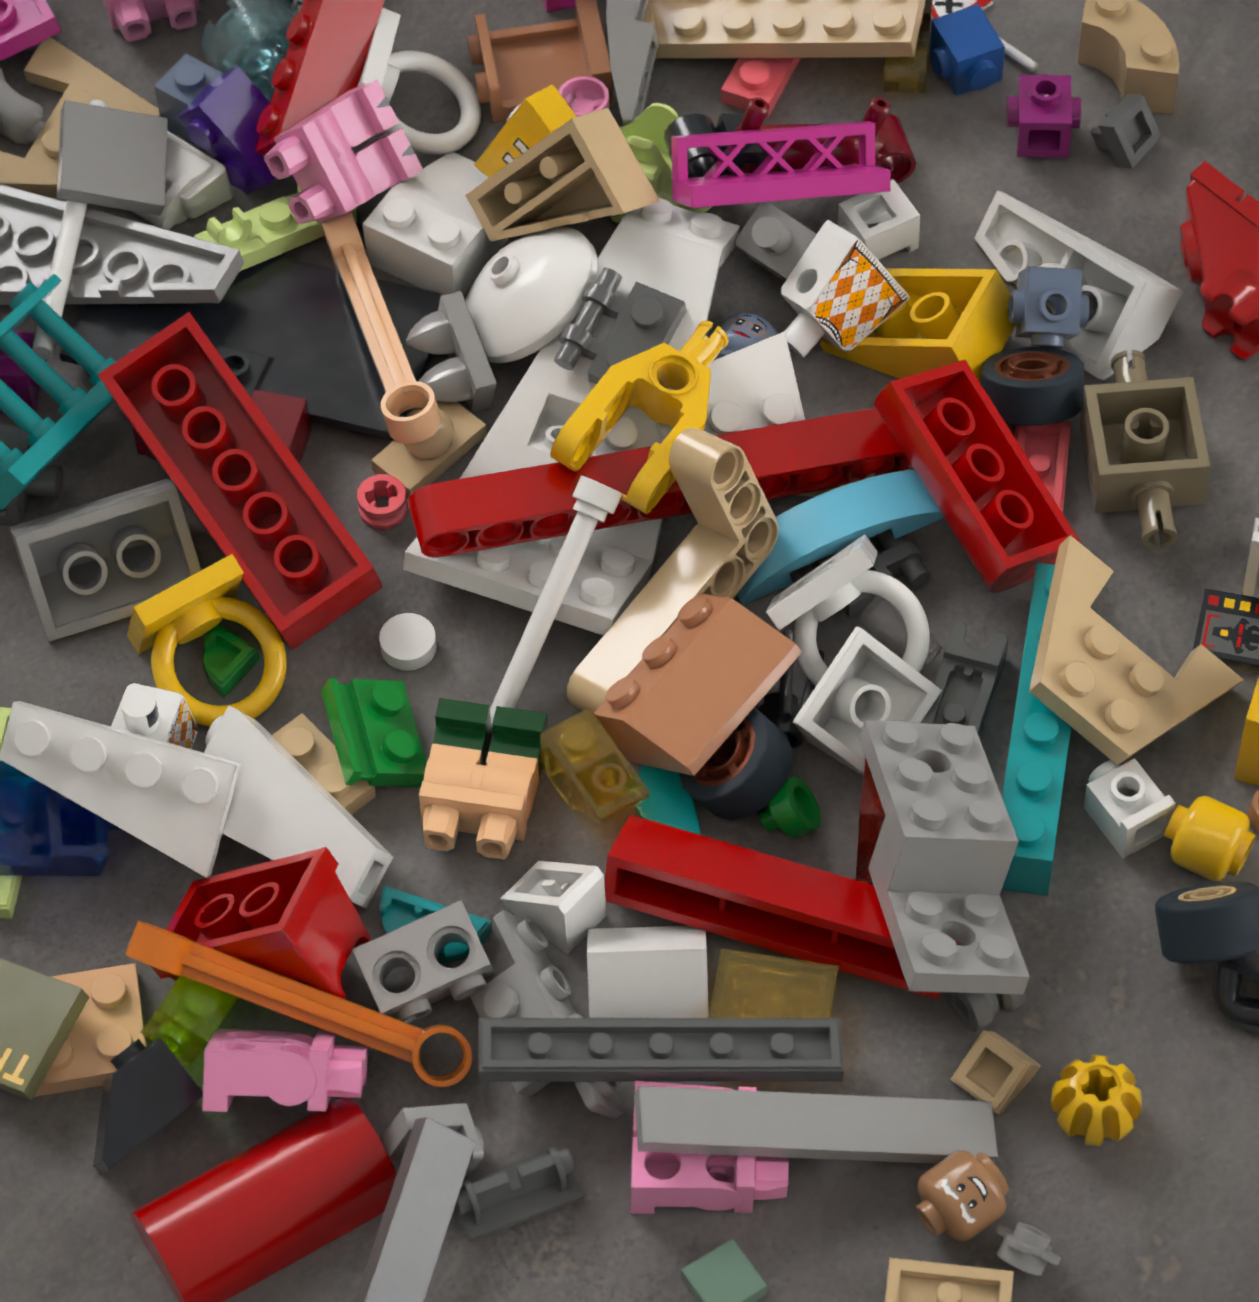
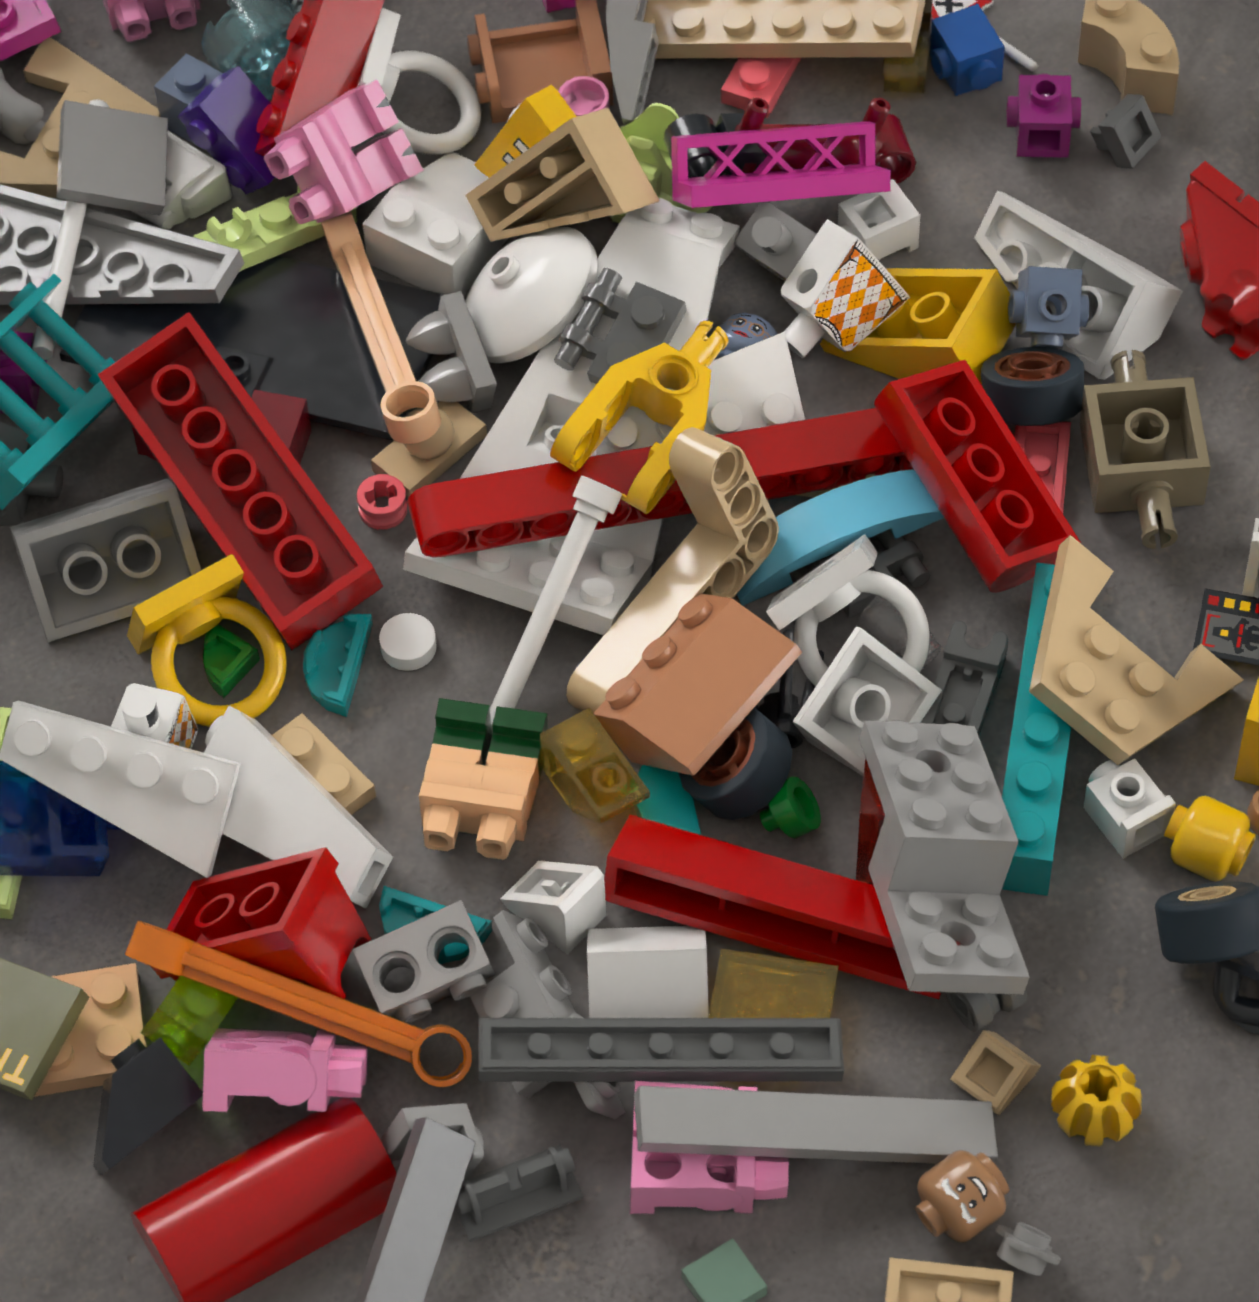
green plate [321,678,426,787] -> none
none -> teal tile [303,614,373,717]

